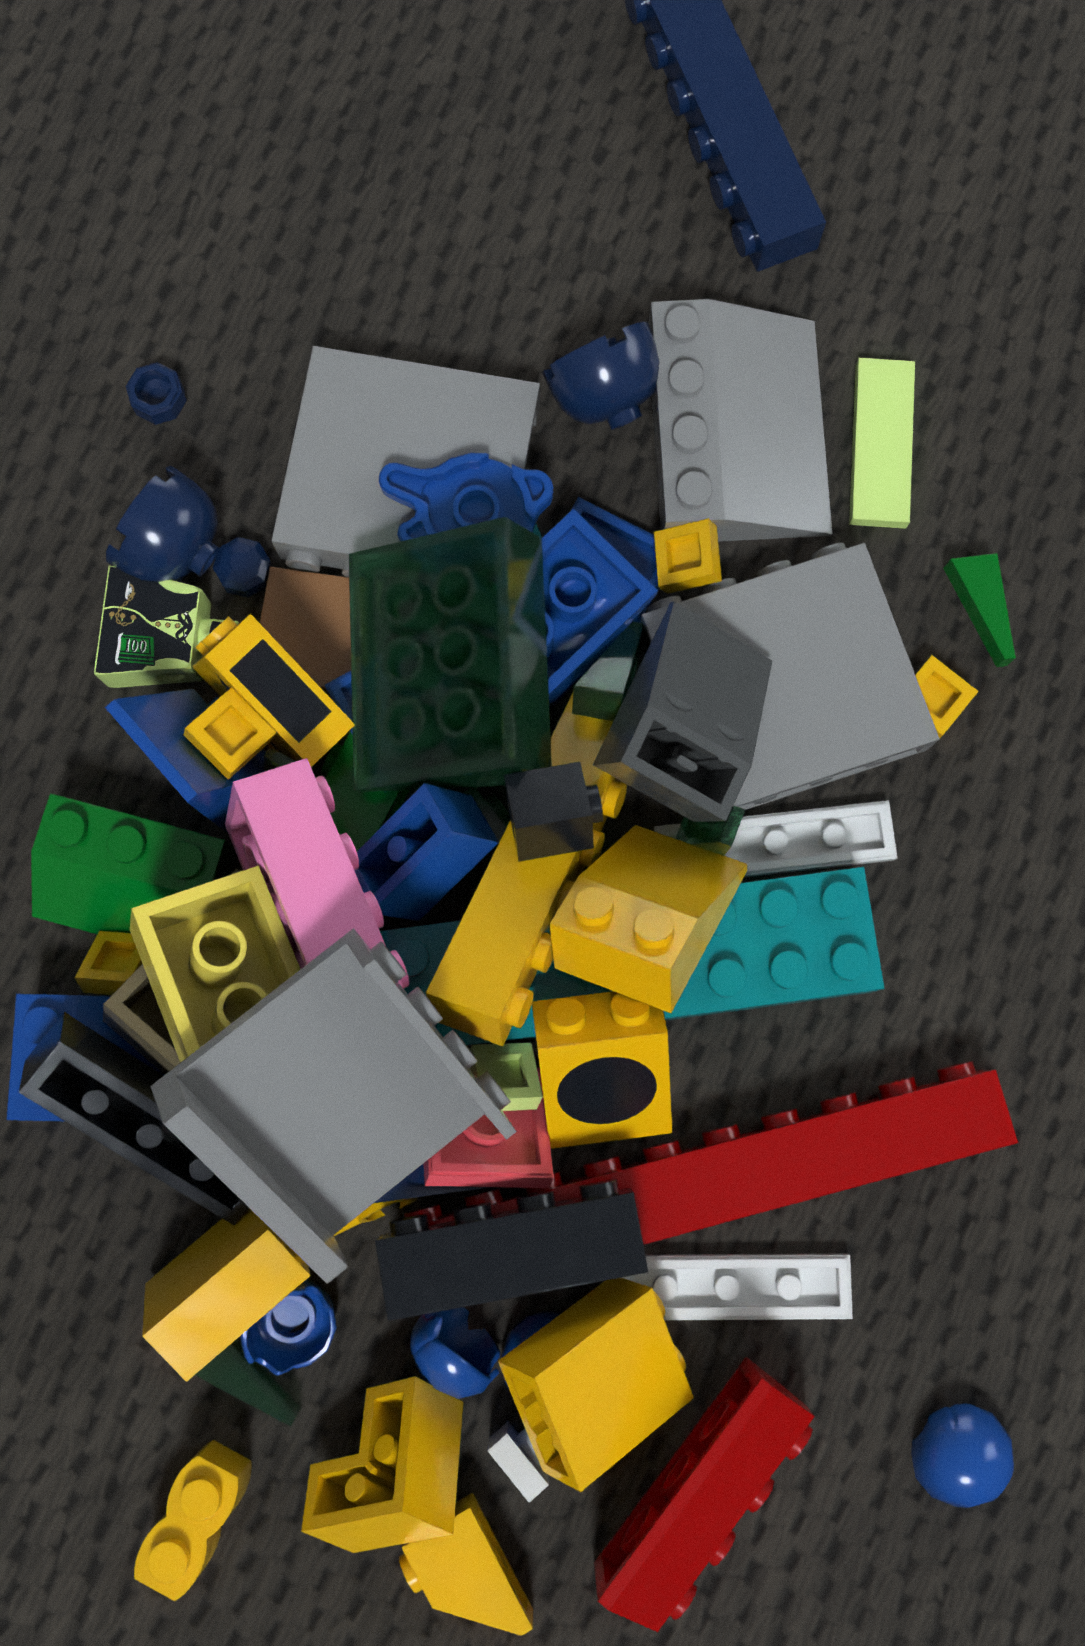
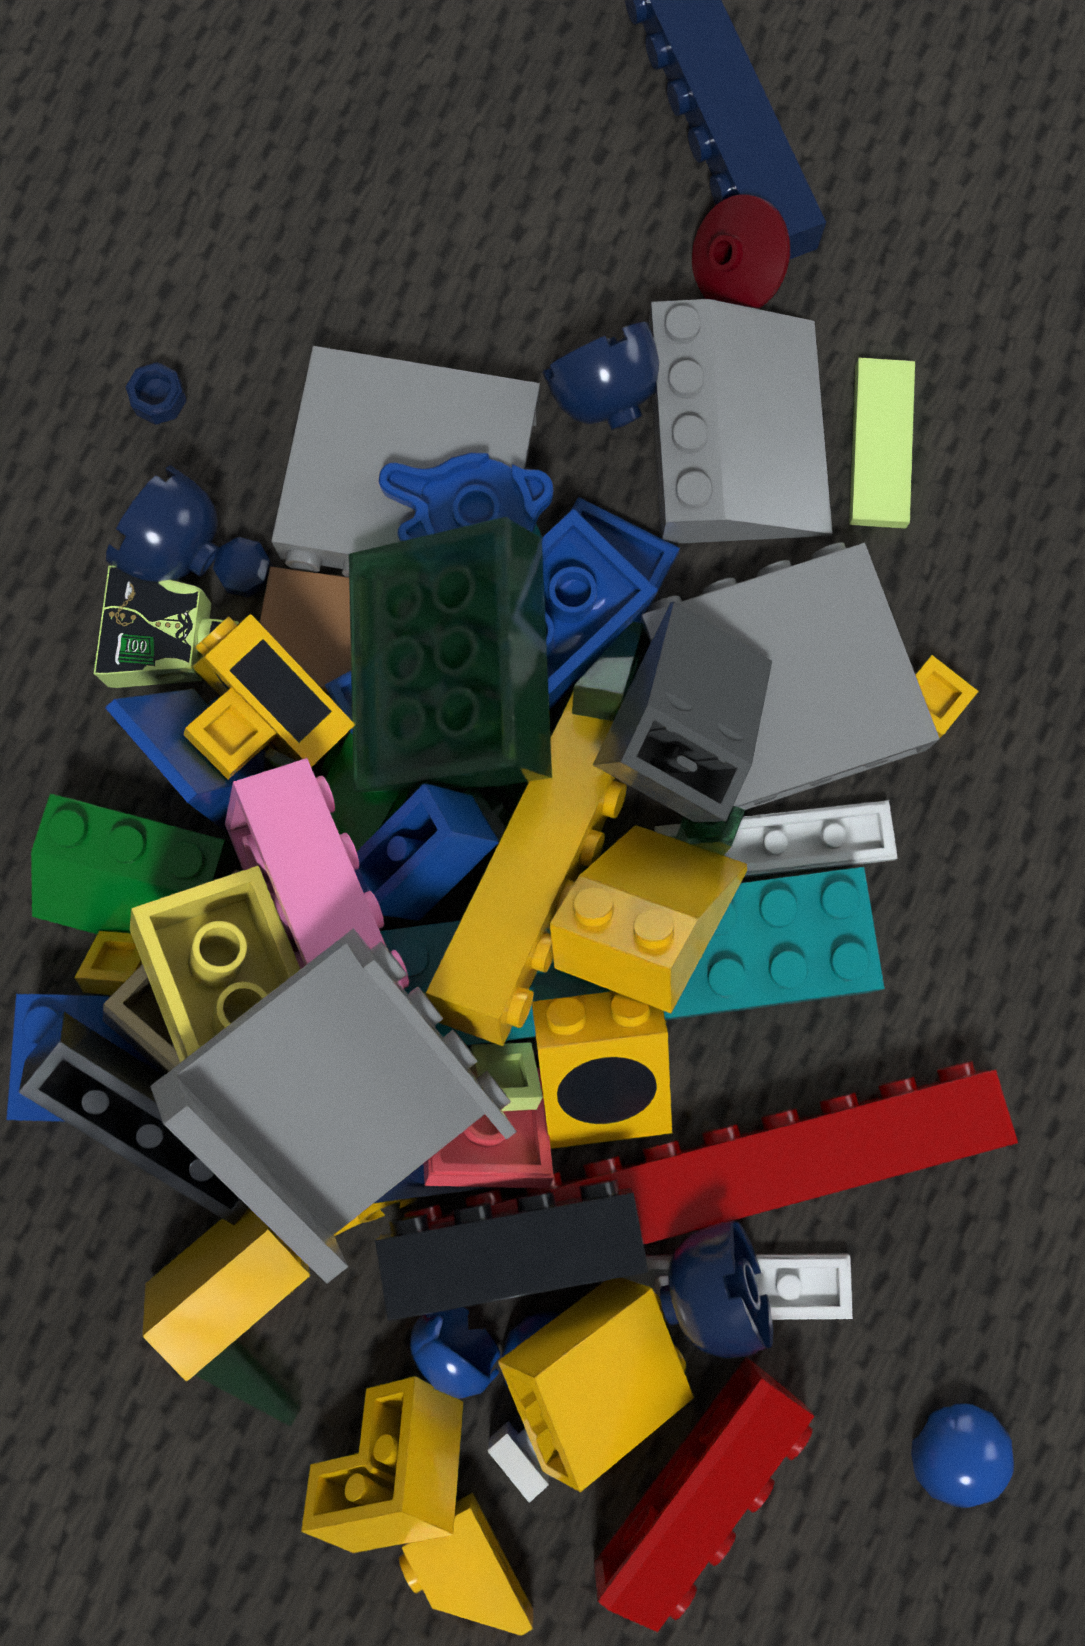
yellow brick [134,1440,252,1601] -> none
blue hair [240,1279,337,1376] -> none
black brick [504,762,603,862] -> none
yellow plate [654,518,722,594] -> none
green piece [943,553,1016,667] -> none
none -> dark blue cylinder [660,1221,773,1358]
none -> dark red dish [692,194,790,309]

